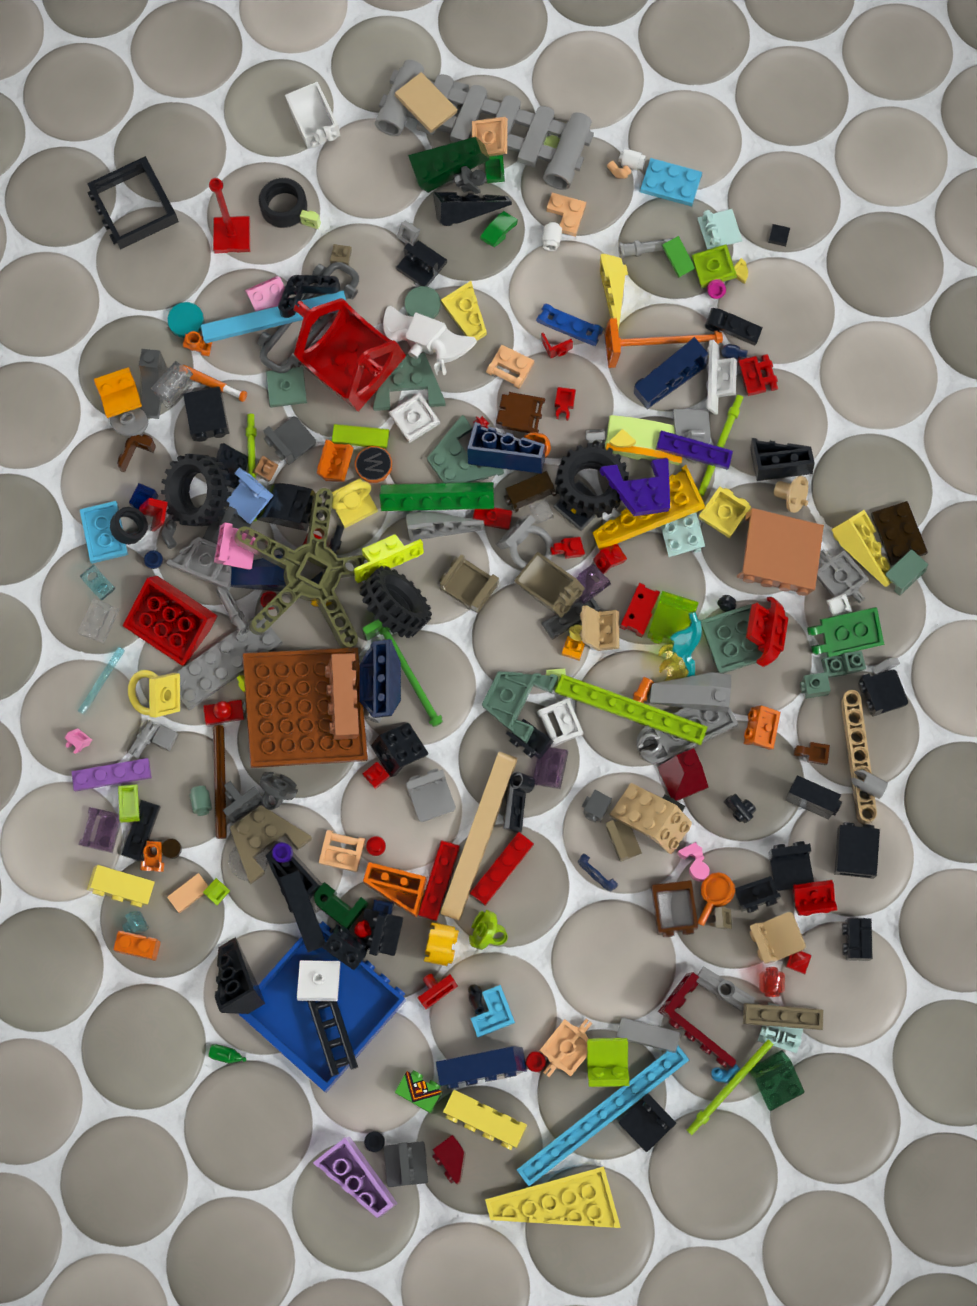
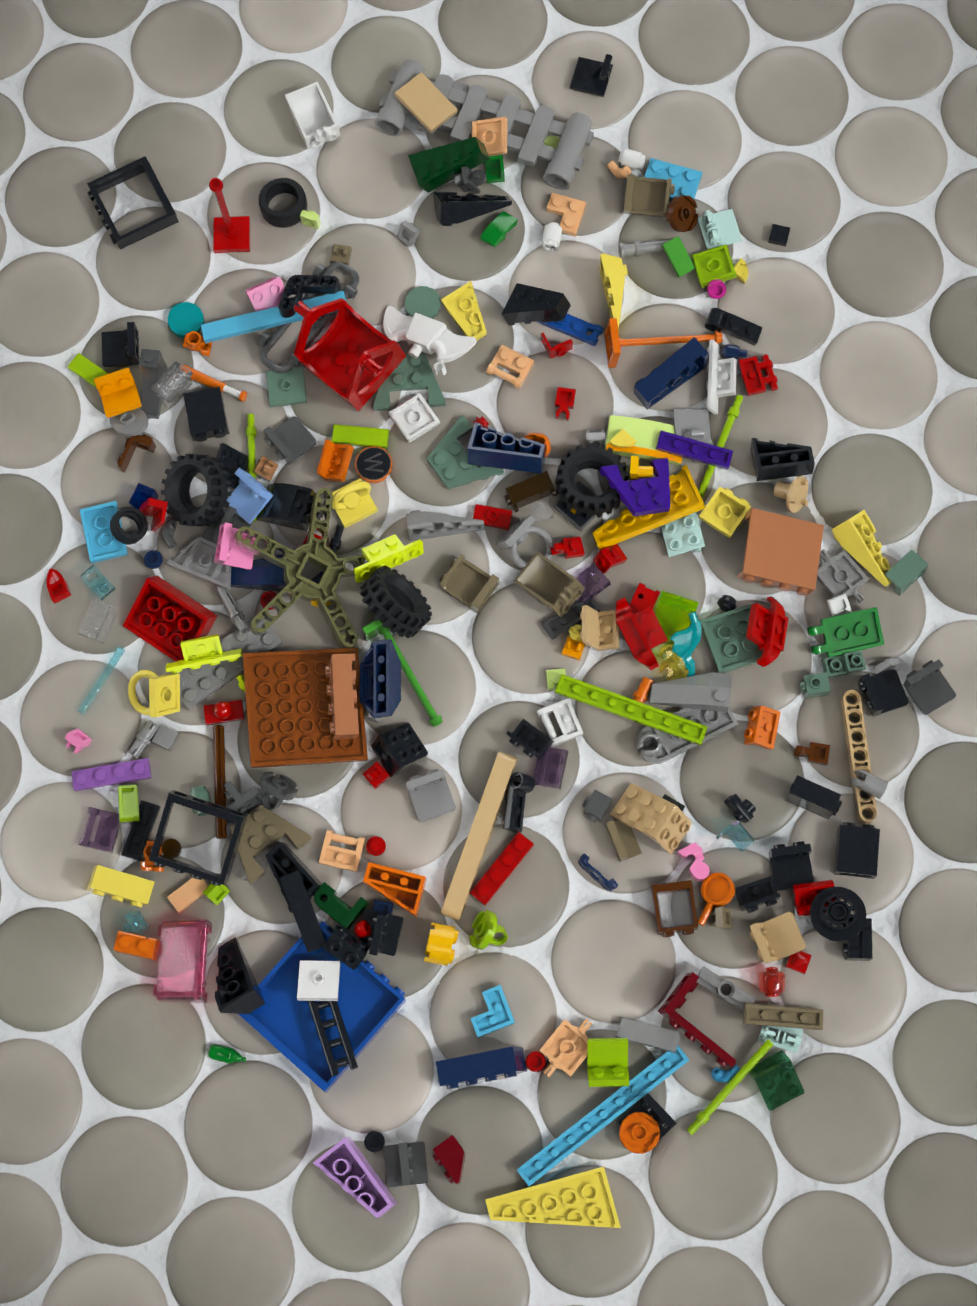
dark purple tile [272,842,293,863] -> none
green brick [380,482,494,511] -> none
brick [395,1070,443,1113] -> none
black bracket [396,240,447,287] -> none
red tile [417,973,458,1009] -> none
red tile [418,840,460,922] -> none
light yellow wedge [443,1090,527,1150] -> none
black arm [468,984,484,1015] -> none
sand green wing [482,671,558,744] -> none
reddish brown plate [496,392,546,433] -> none
dark red slope [657,748,709,801] -> none
dark brown plate [871,501,928,566] -> none
none -> red plate [46,568,71,604]
none -> lime tile [67,353,107,389]
none -> black bracket [101,322,139,367]
none -> black window [149,790,248,886]
none -> clear pink windscreen [153,919,212,1003]
none -> neon yellow bracket [165,634,242,673]
none -> black wedge [502,283,571,326]
none -> black plate [570,54,613,97]
none -> red plate [615,597,668,670]
none -> orange tile [619,1112,660,1154]
none -> dark tan panel [624,174,675,217]
none -> yellow tile [630,456,653,480]
none -> reddish brown plate [665,196,698,232]
none -> clear light blue bracket [716,820,754,852]
none -> black wheel [810,887,866,941]
none -> dark grey bracket [903,659,956,715]

